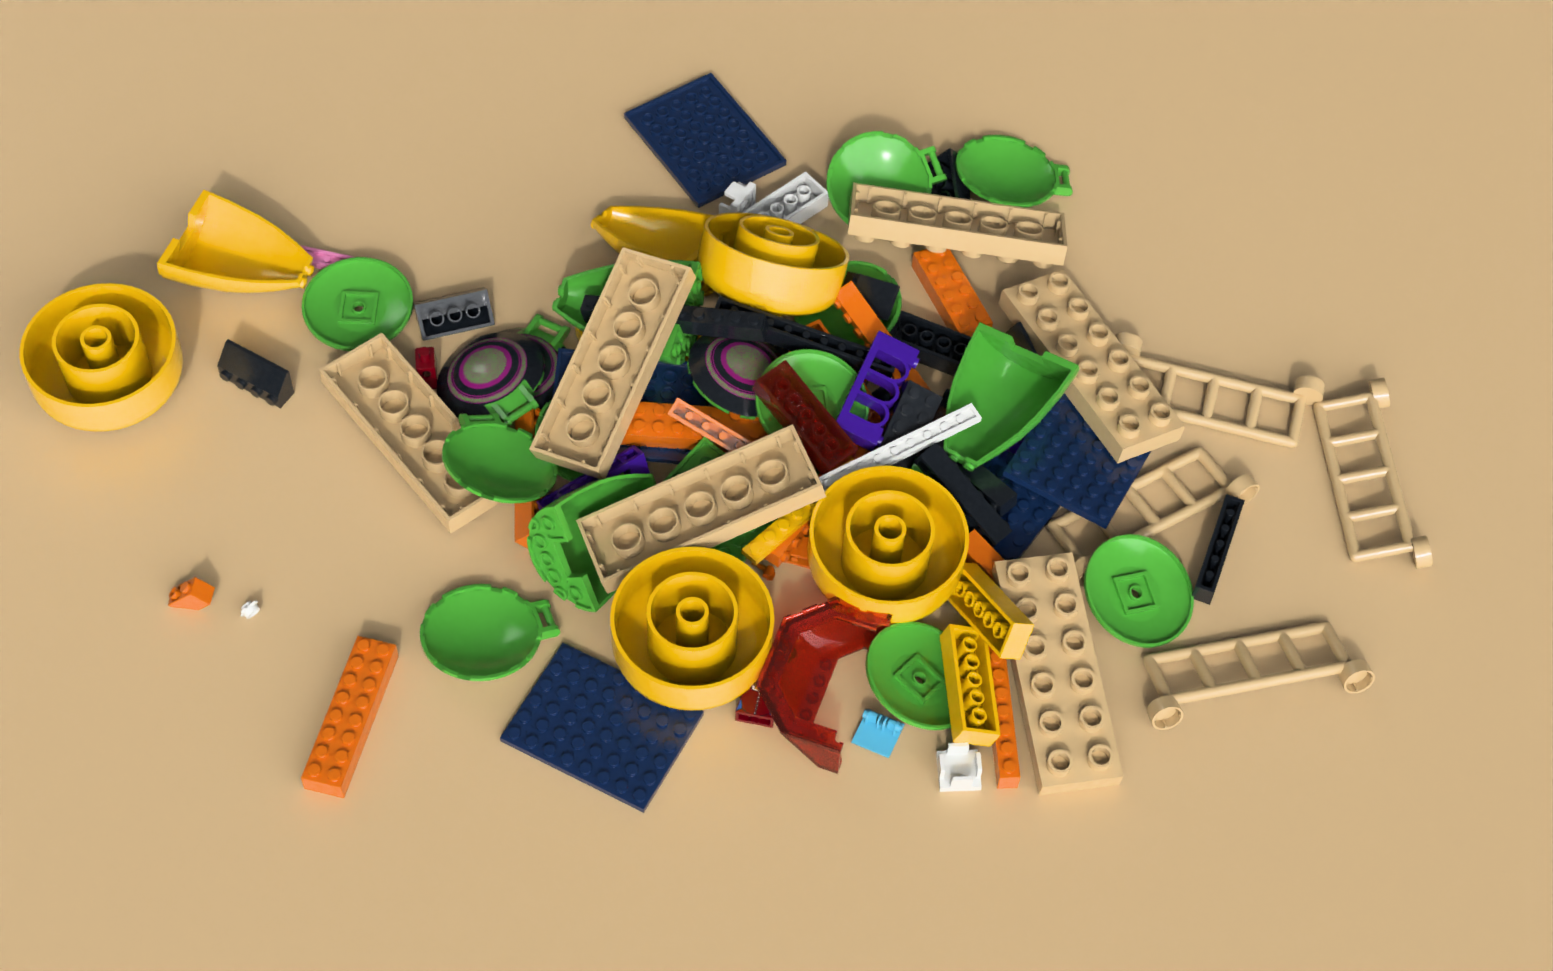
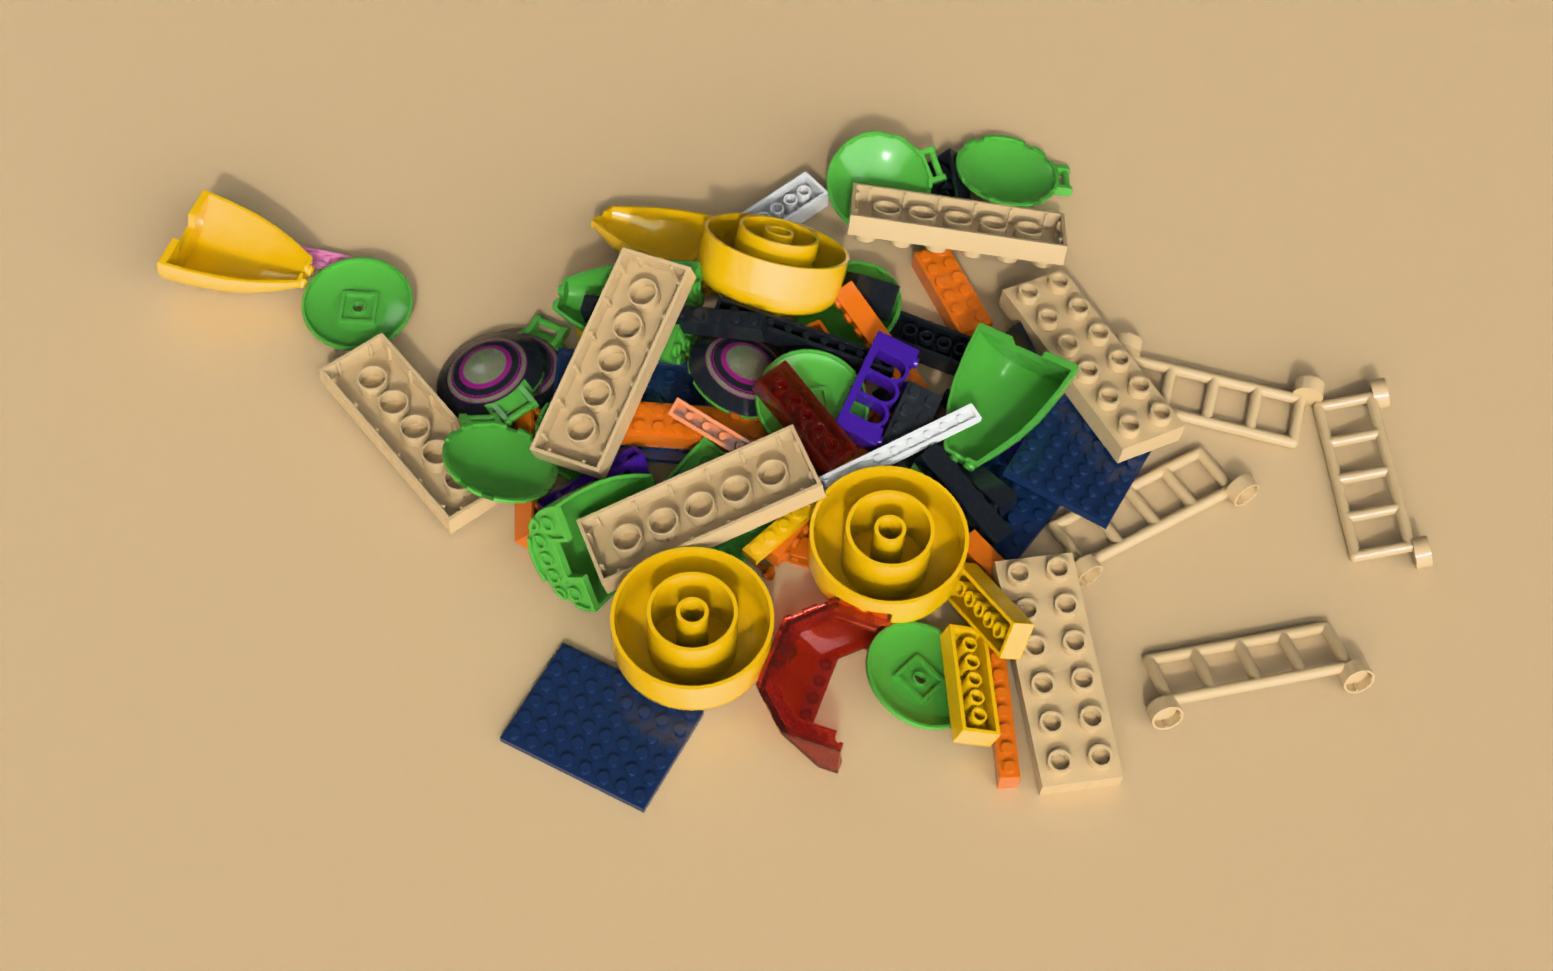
yellow brick [19,283,183,431] -> none
orange slope [168,577,215,610] -> none
black slope [217,339,294,409] -> none
white plate [241,600,260,619] -> none
orange brick [301,636,399,798] -> none
black slope [413,287,495,341] -> none
dark red torso [415,347,437,389] -> none
bright green dish [420,584,560,681] -> none
dark blue plate [624,73,787,208] -> none
white panel [719,182,756,214] -> none
dark red torso [735,678,775,728] -> none
medium azure hinge [851,709,905,758] -> none
white panel [936,742,982,792] -> none
bright green dish [1084,534,1194,648] -> none
black brick [1192,494,1245,605] -> none

